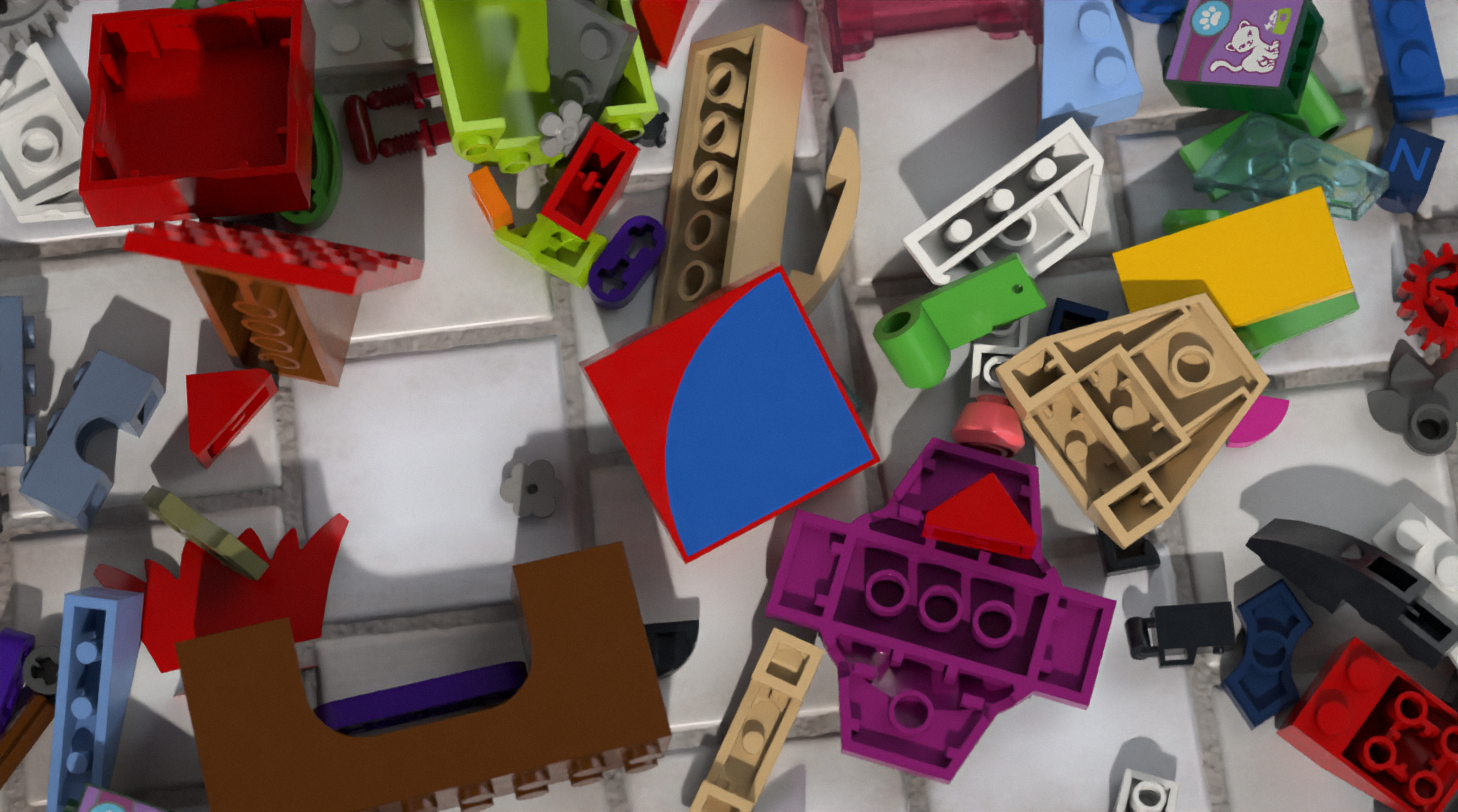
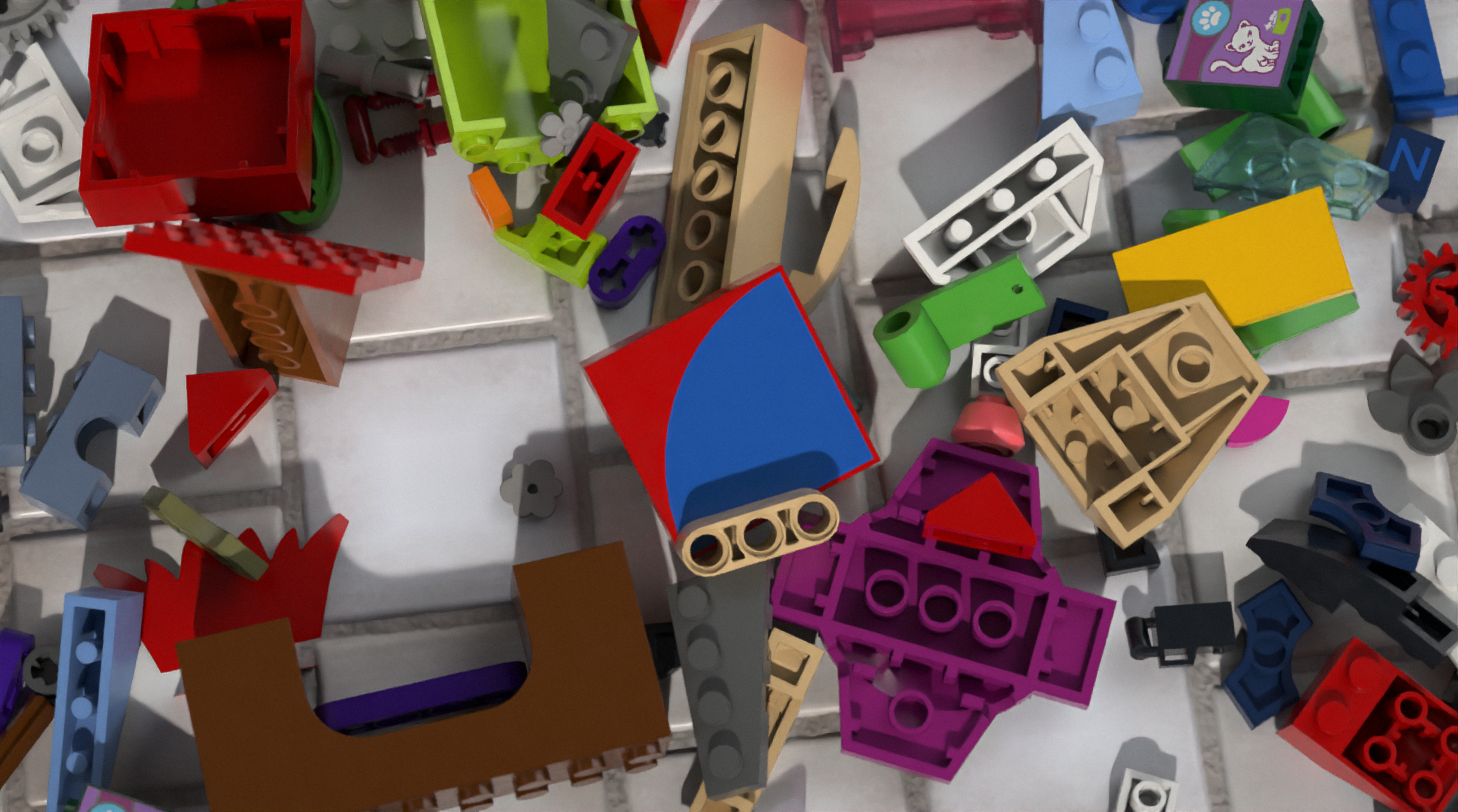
none -> light grey pin [318,45,429,104]
none -> dark grey wing [665,558,775,802]
none -> tan beam [676,487,840,577]
none -> dark blue tile [1308,471,1422,573]

